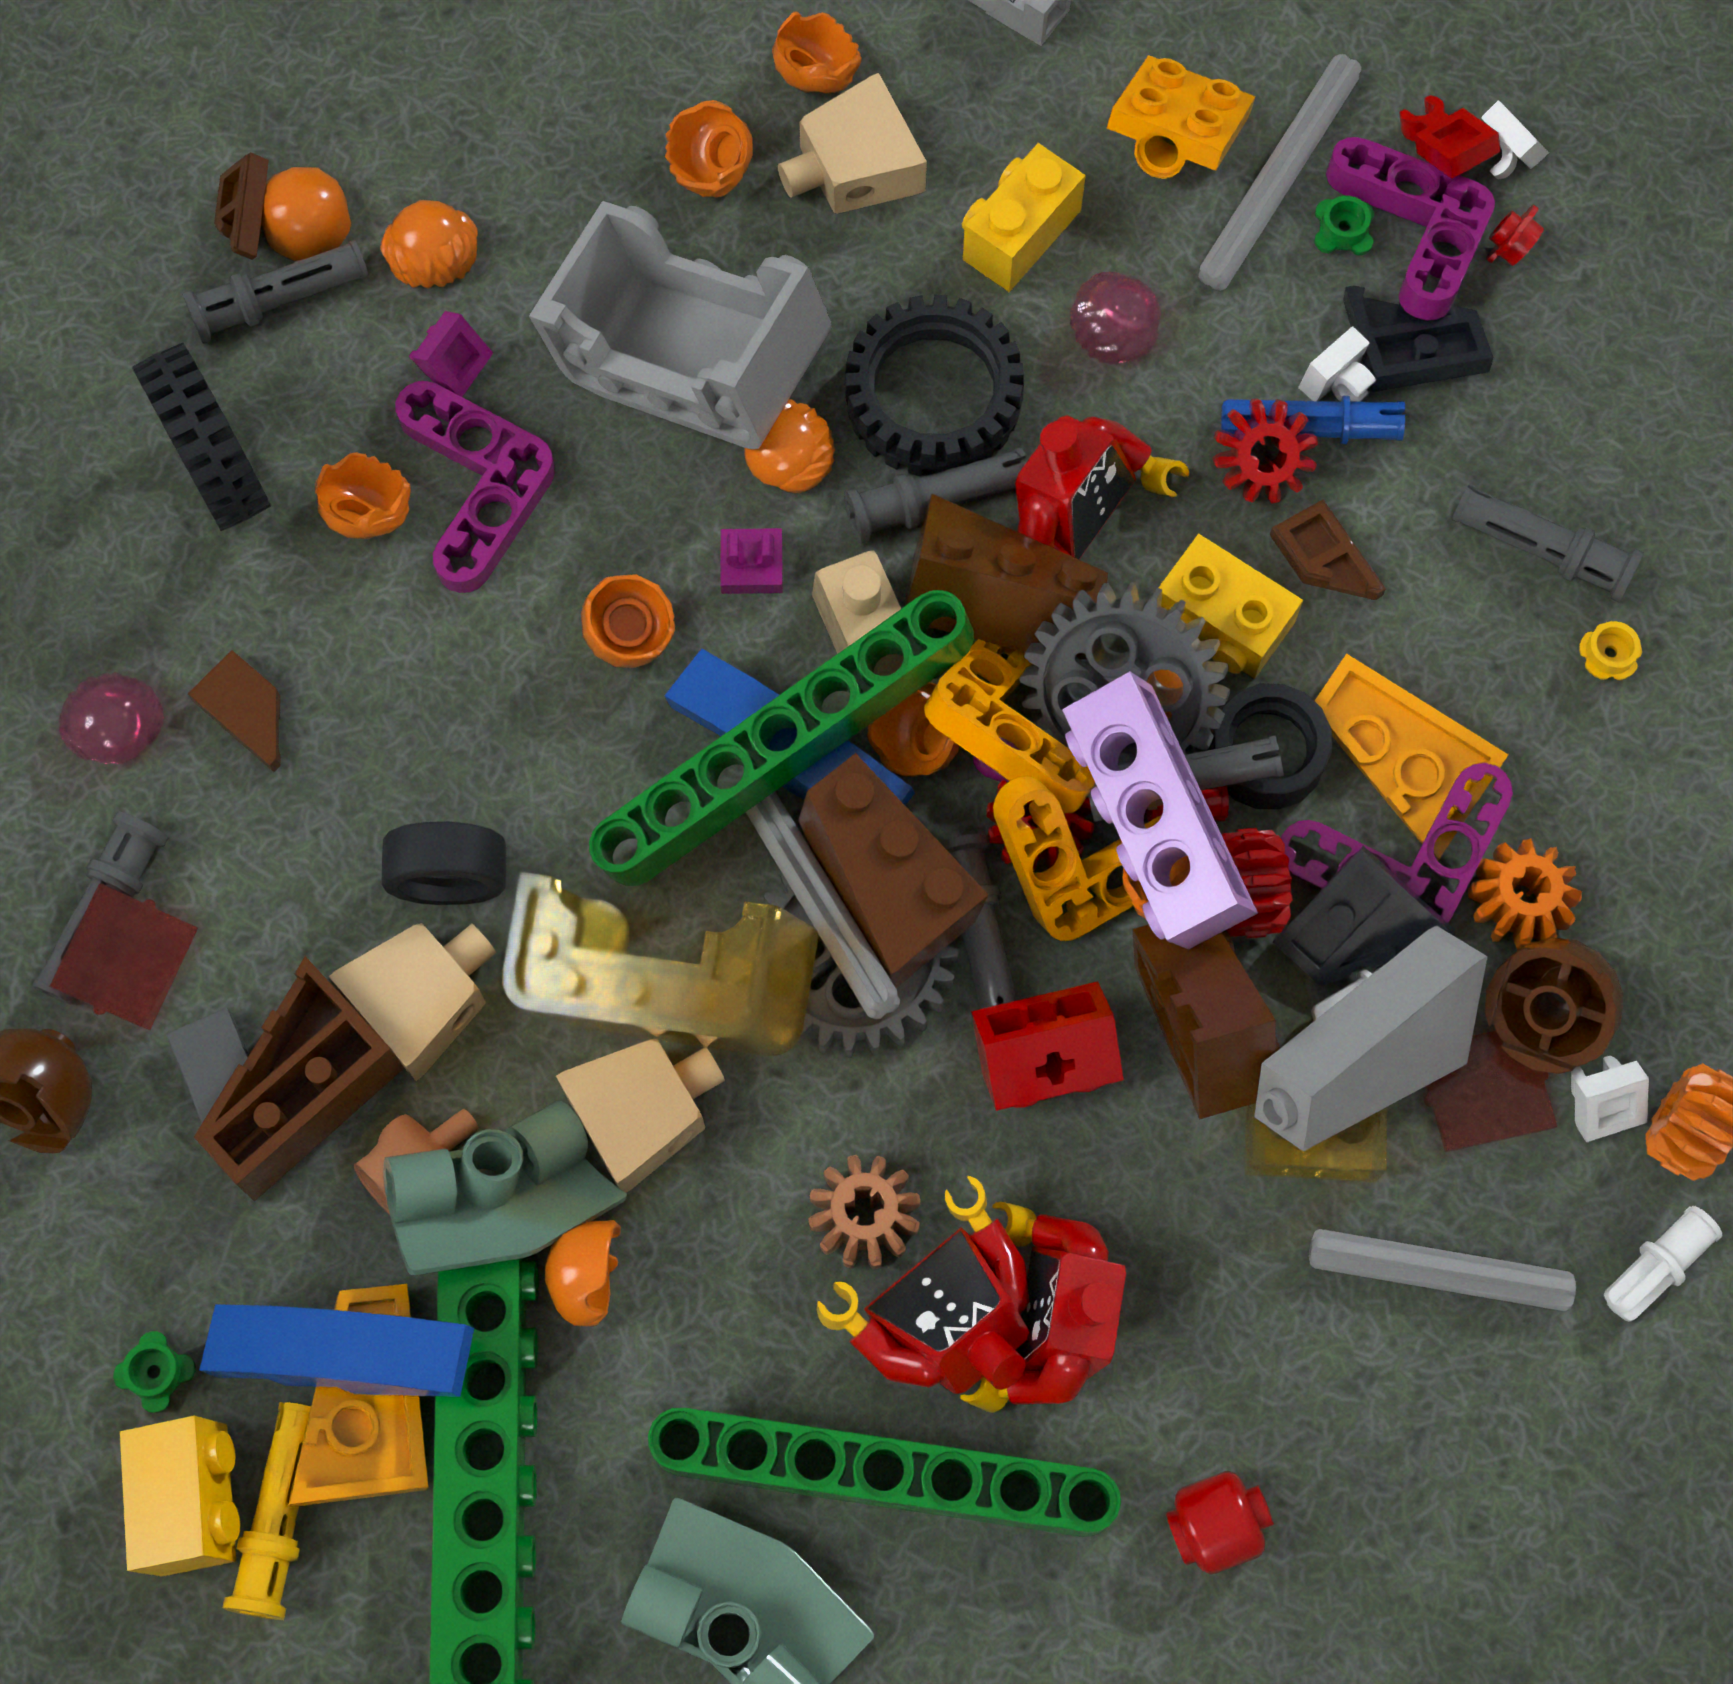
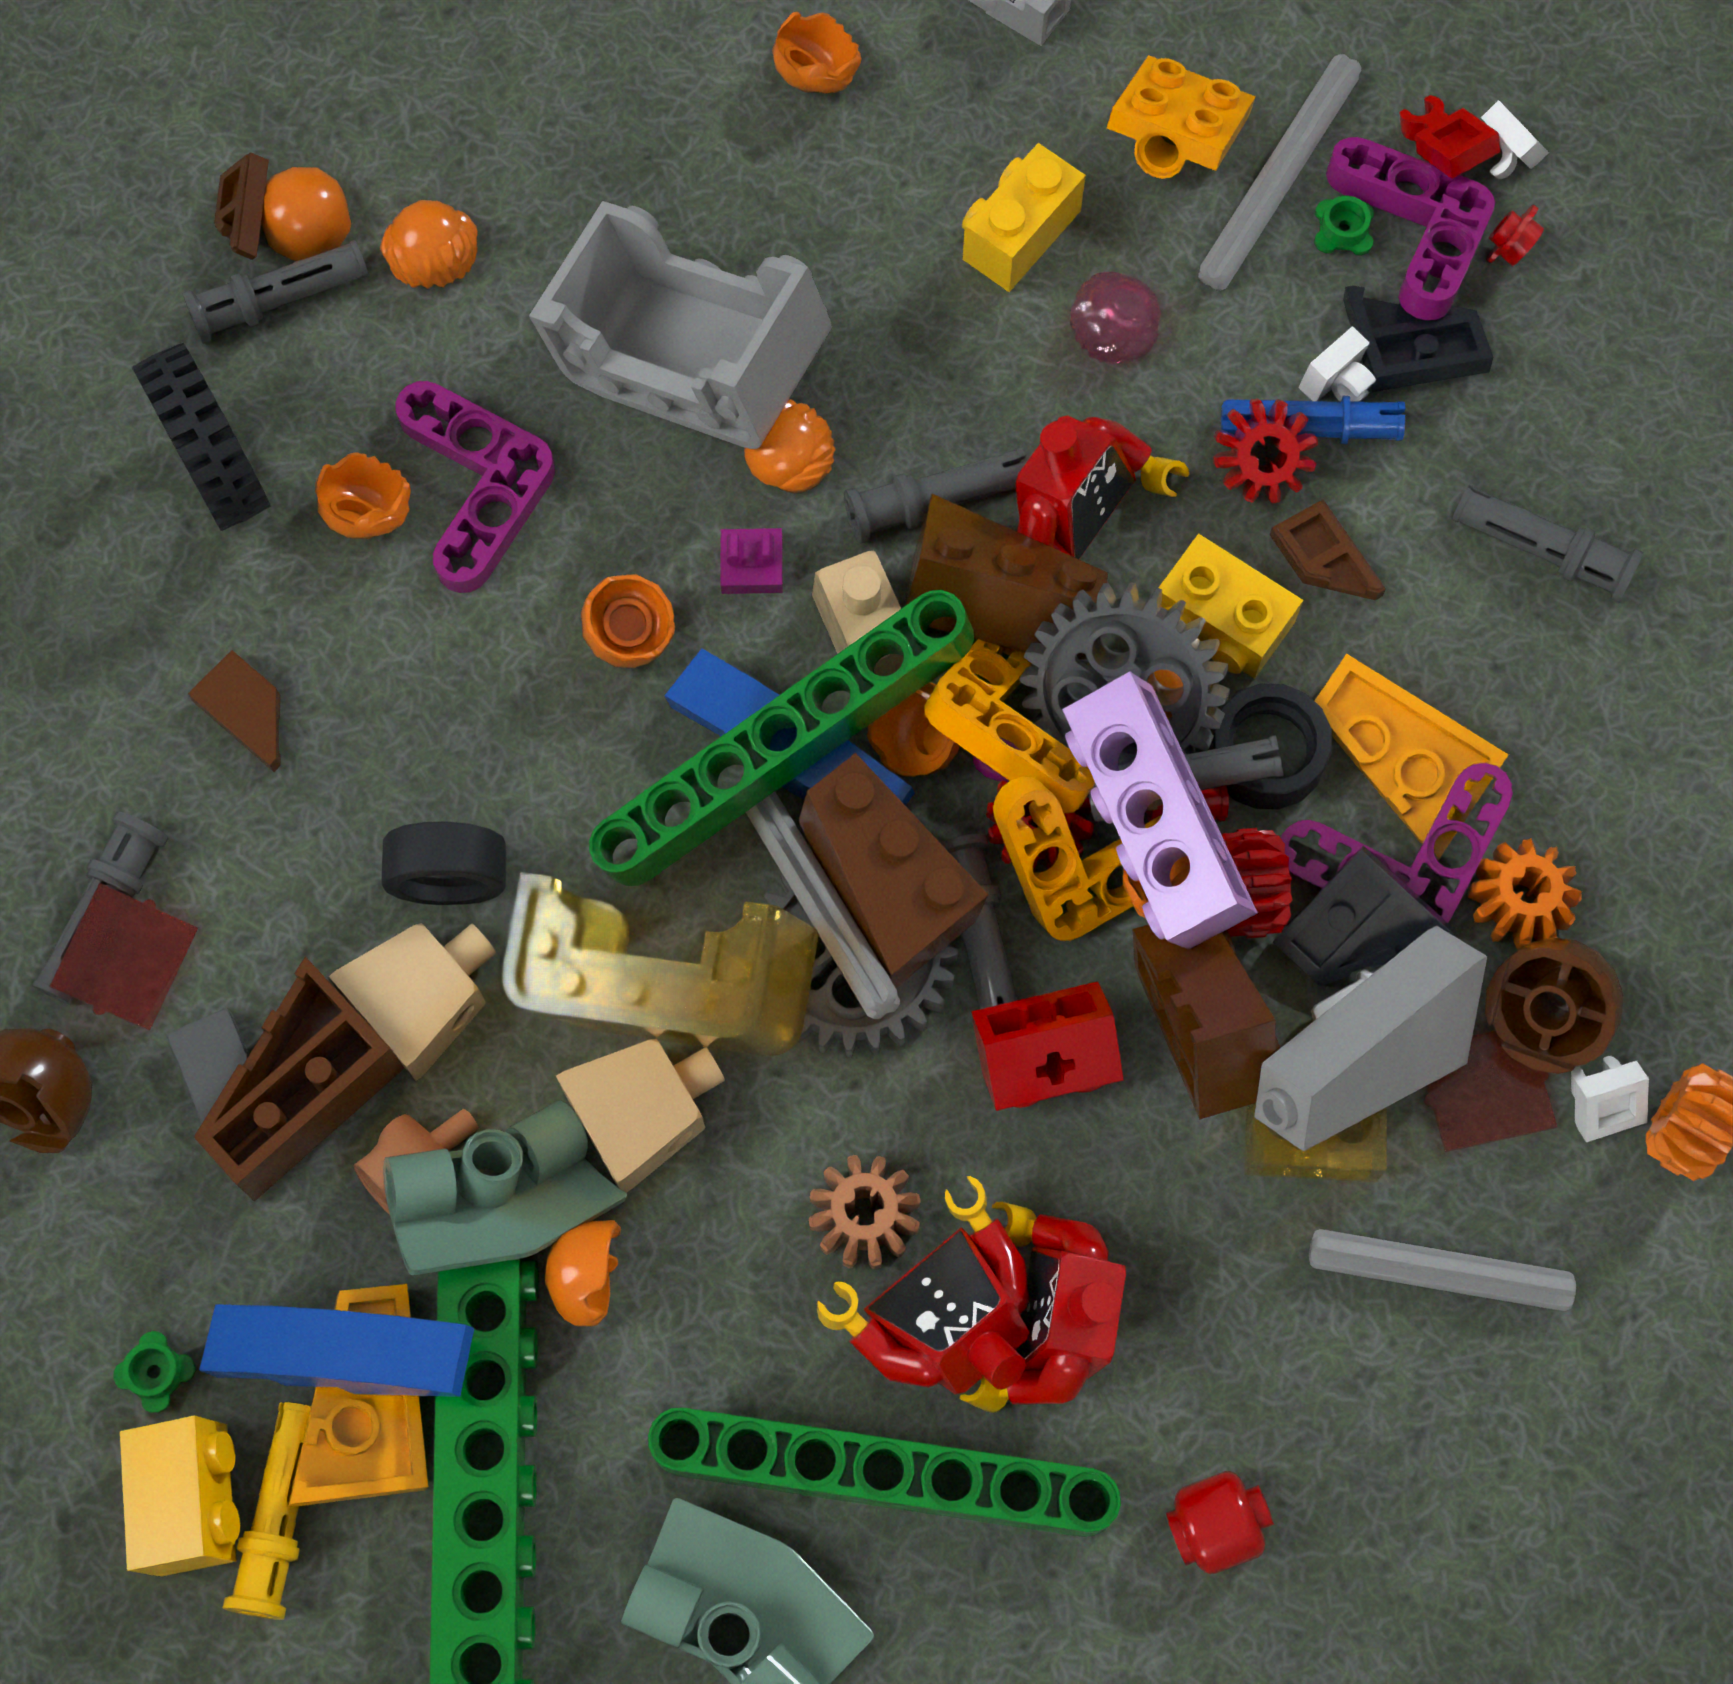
clear pink hair [59,672,164,765] -> none
magenta tile [409,311,493,397] -> none
orange hair [665,100,753,198] -> none
tan torso [778,73,927,214] -> none
black tyre [844,294,1024,477] -> none
yellow plate [1579,621,1642,680] -> none
white axle [1604,1206,1722,1322] -> none

